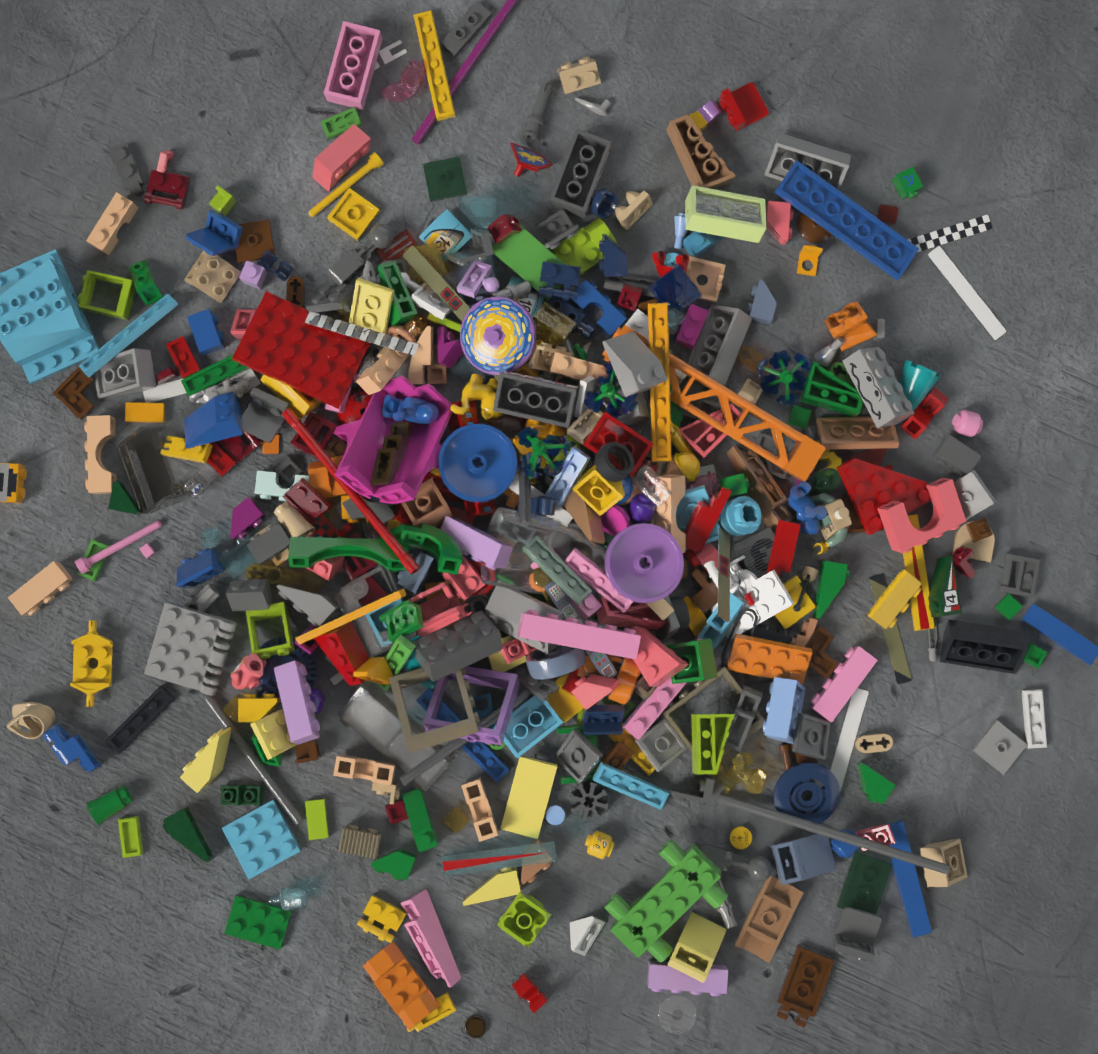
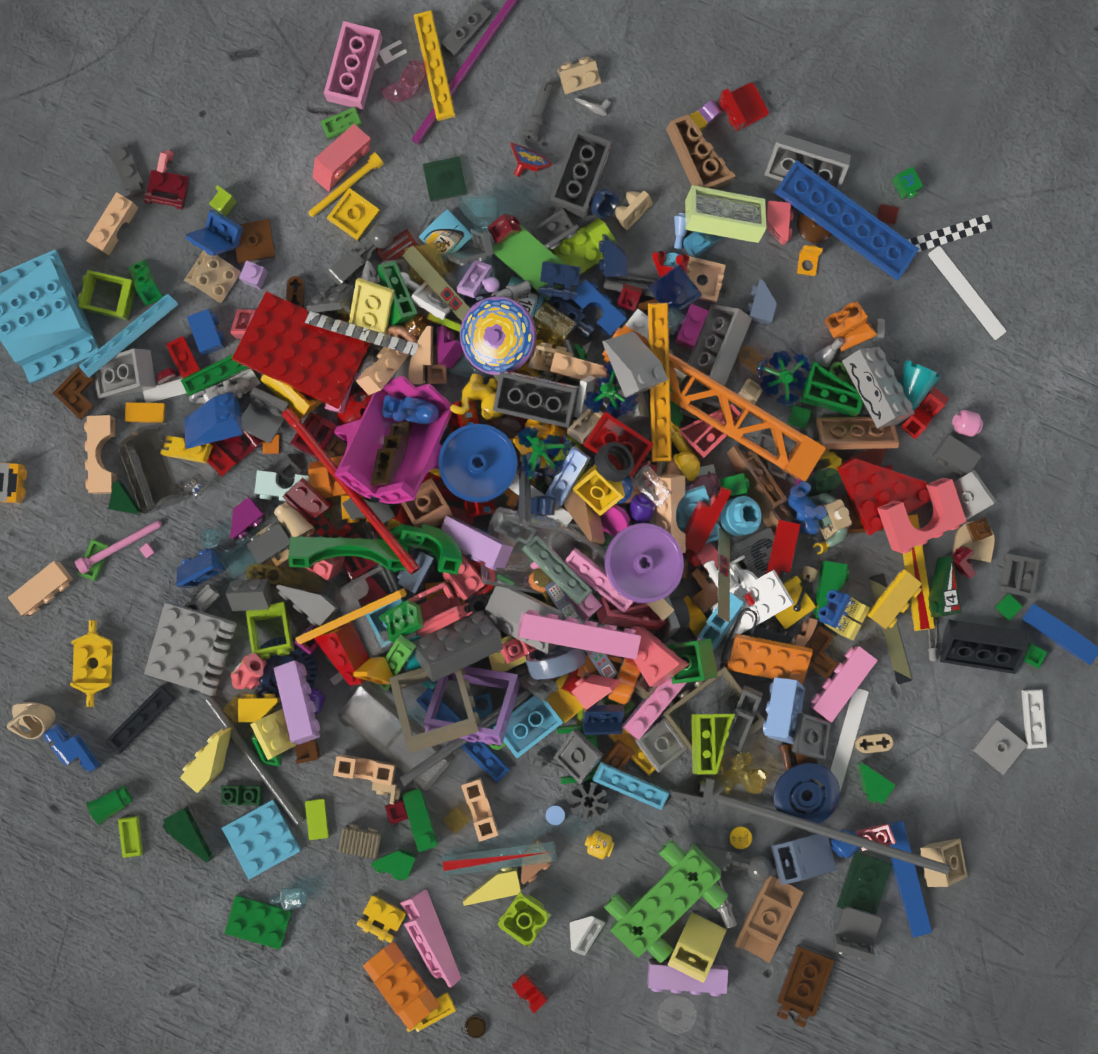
dark blue piece [258,250,294,282] -> none
light yellow tile [500,755,558,839] -> none
none -> hips [818,589,870,641]

